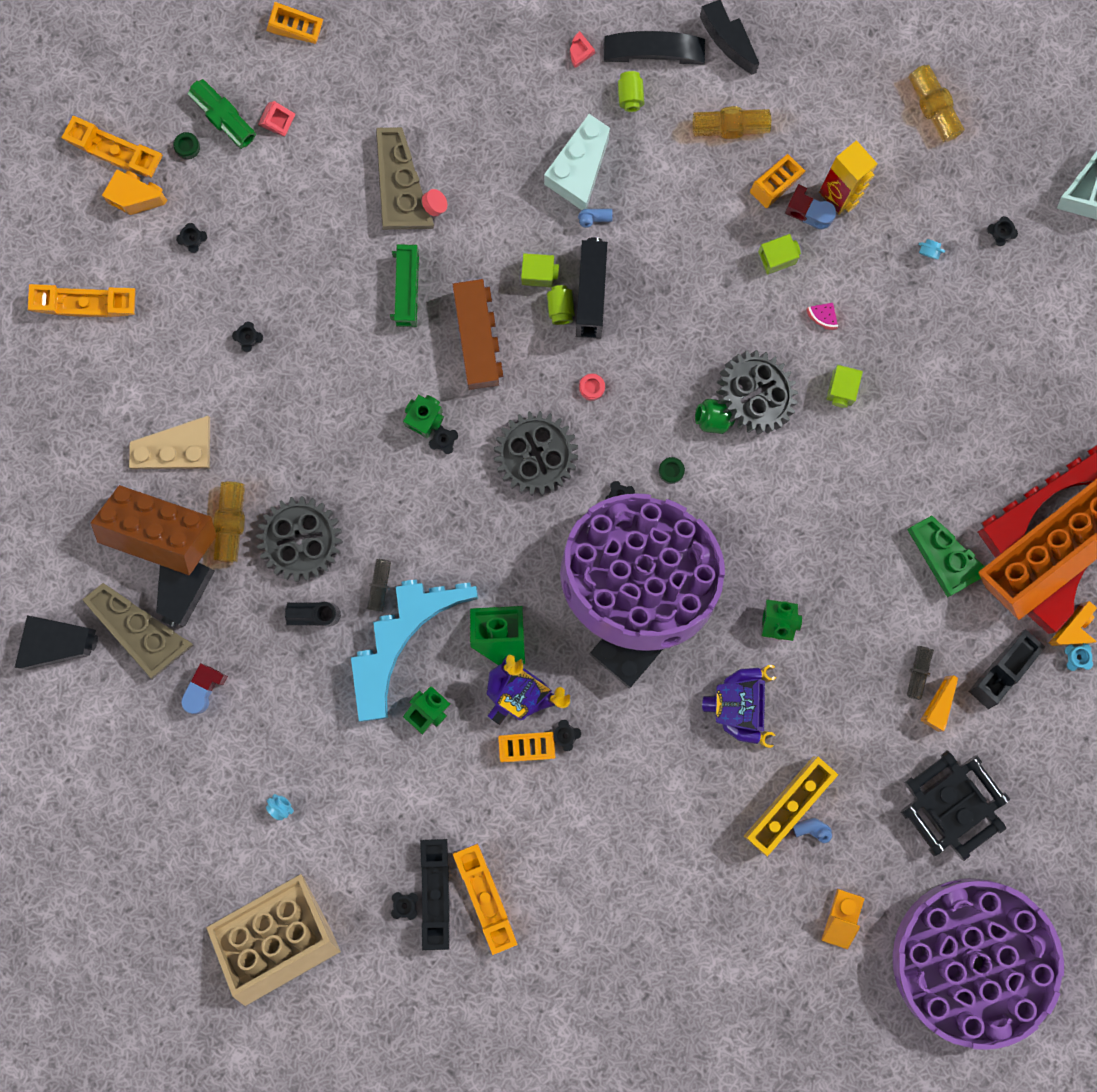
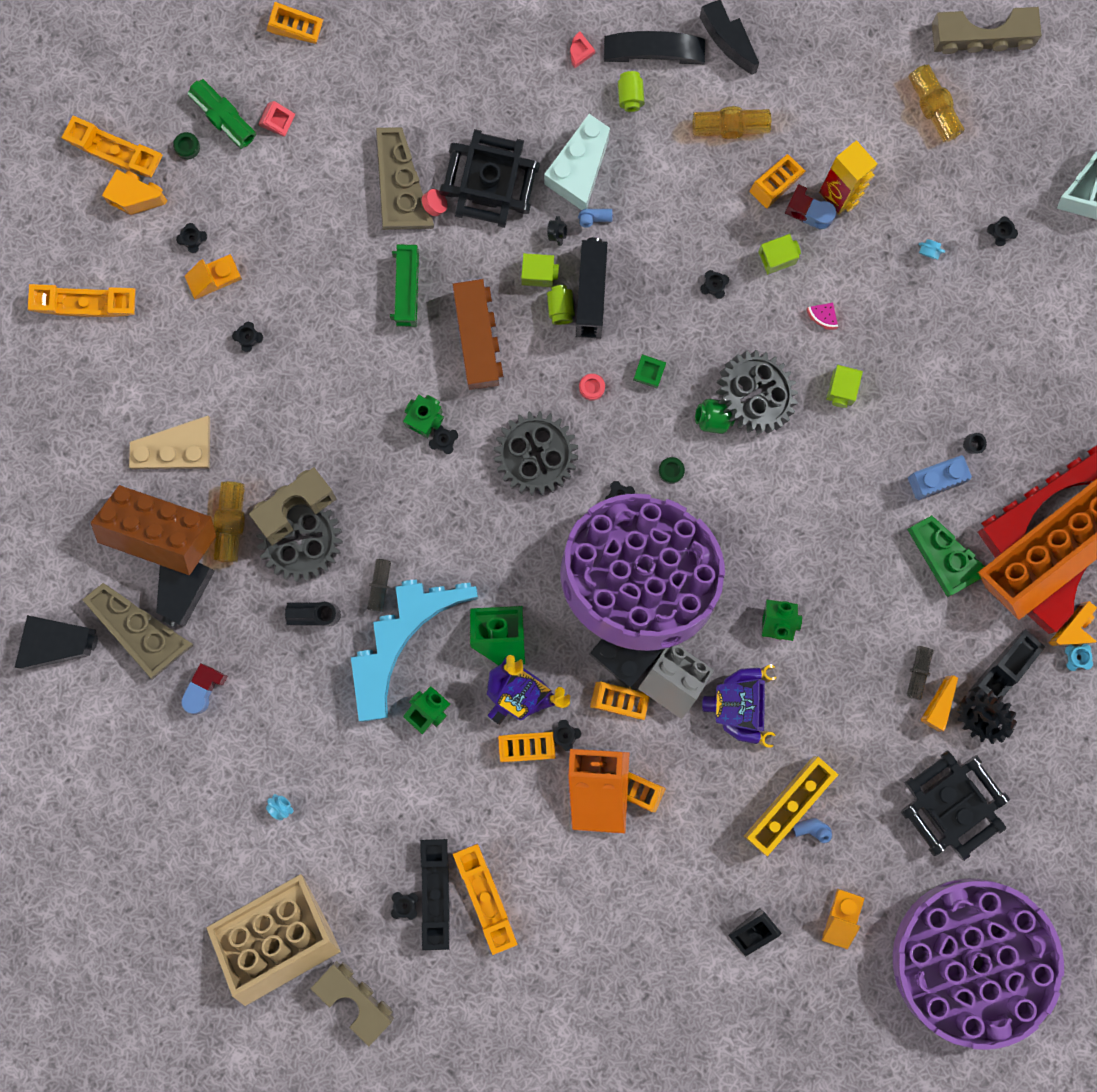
none -> light orange slope [184,254,242,300]
none -> dark tan arch [249,467,337,546]
none -> dark tan arch [310,961,394,1046]
none -> black brick [439,129,540,228]
none -> black plate [547,216,567,246]
none -> orange slope [568,749,630,834]
none -> light orange slope [590,682,650,720]
none -> light orange slope [627,772,666,812]
none -> green plate [633,354,666,389]
none -> light grey slope [638,645,714,719]
none -> black plate [700,270,729,299]
none -> black slope [728,908,782,957]
none -> medium blue brick [908,455,972,500]
none -> dark tan arch [932,7,1042,54]
none -> black gear [957,689,1017,744]
none -> black hinge [963,433,987,454]

